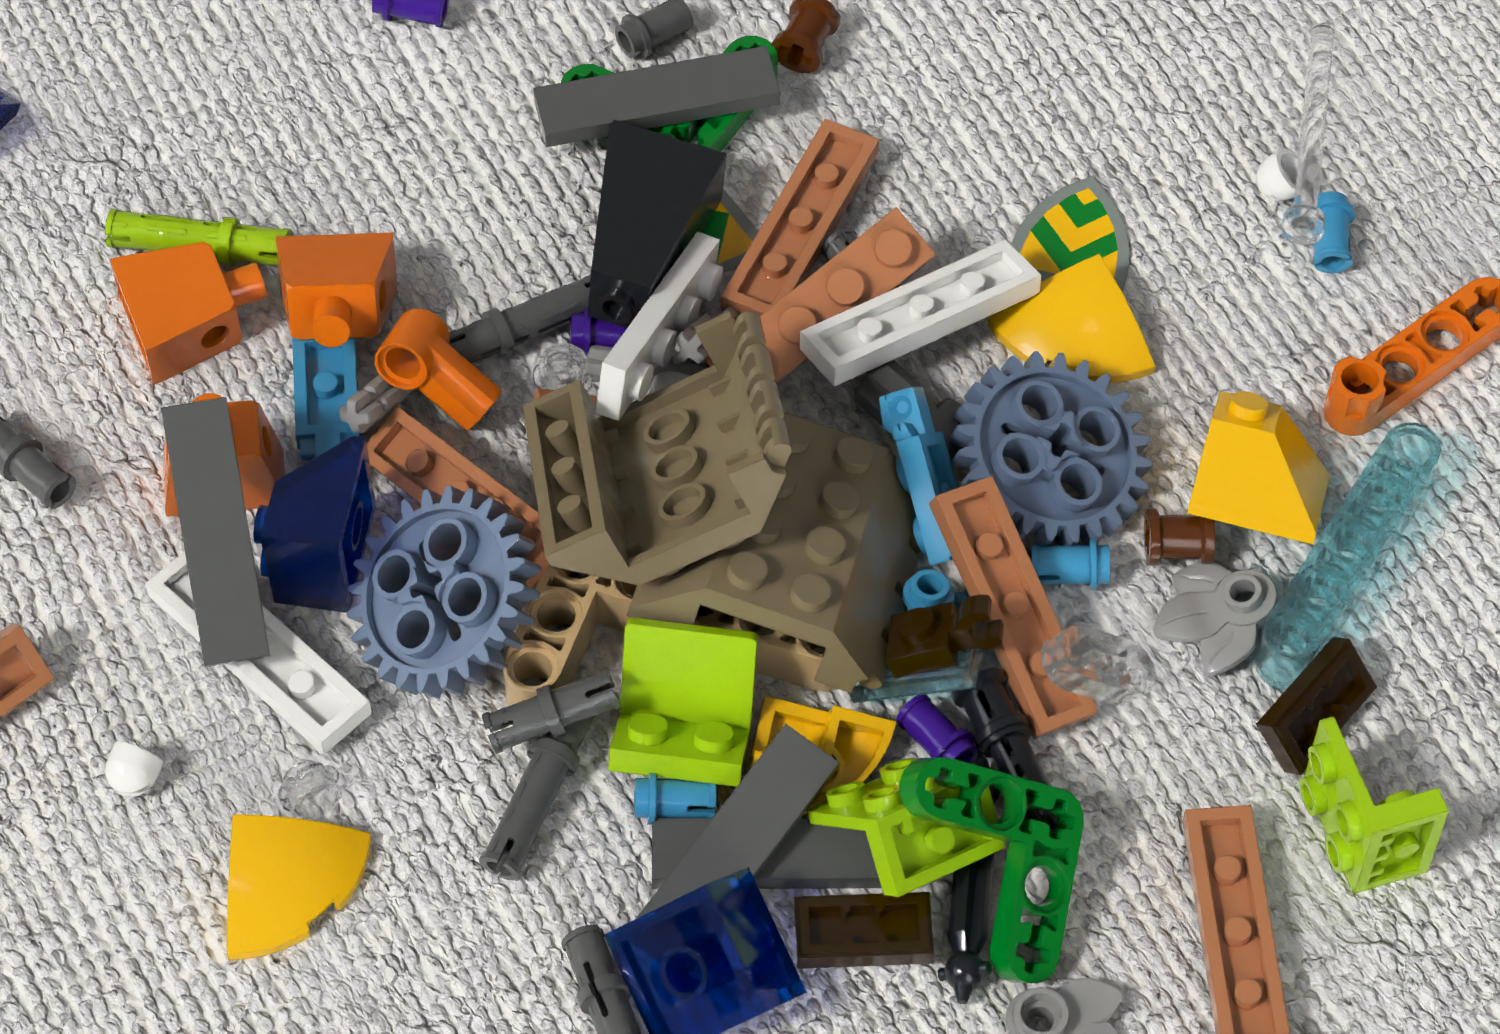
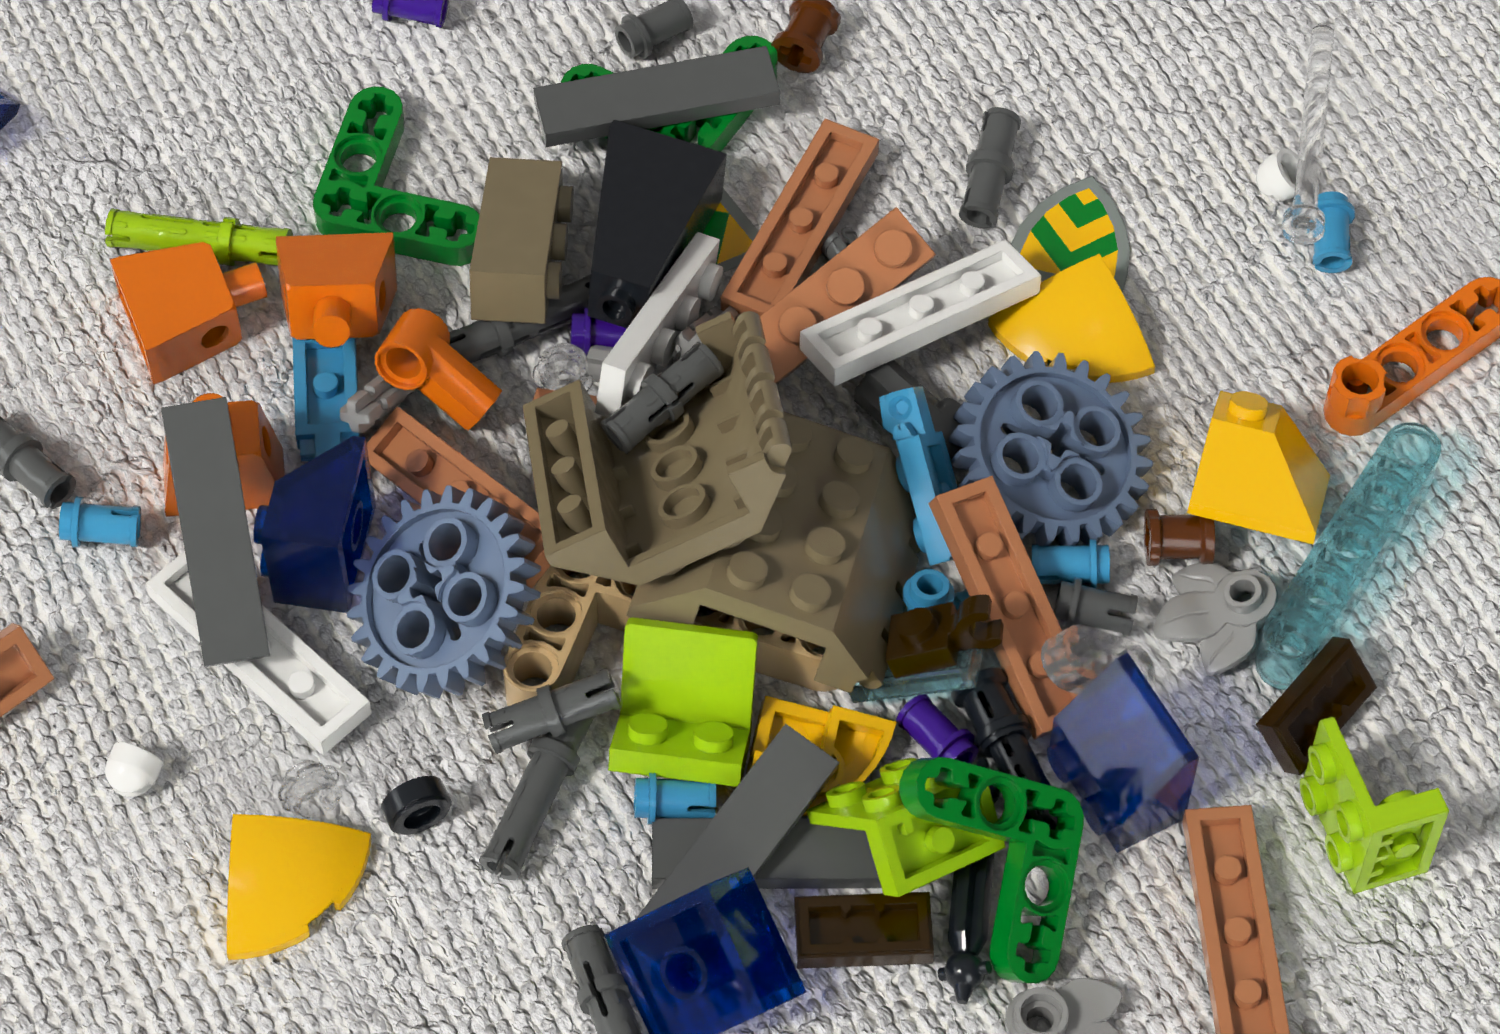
none -> dark azure pin [59,496,141,548]
none -> green beam [313,86,480,266]
none -> black tile [381,776,452,835]
none -> dark tan brick [469,157,574,324]
none -> dark grey pin [600,342,724,454]
none -> dark grey pin [959,107,1021,228]
none -> clear blue slope [1047,653,1199,853]
none -> dark grey pin [1054,577,1138,636]

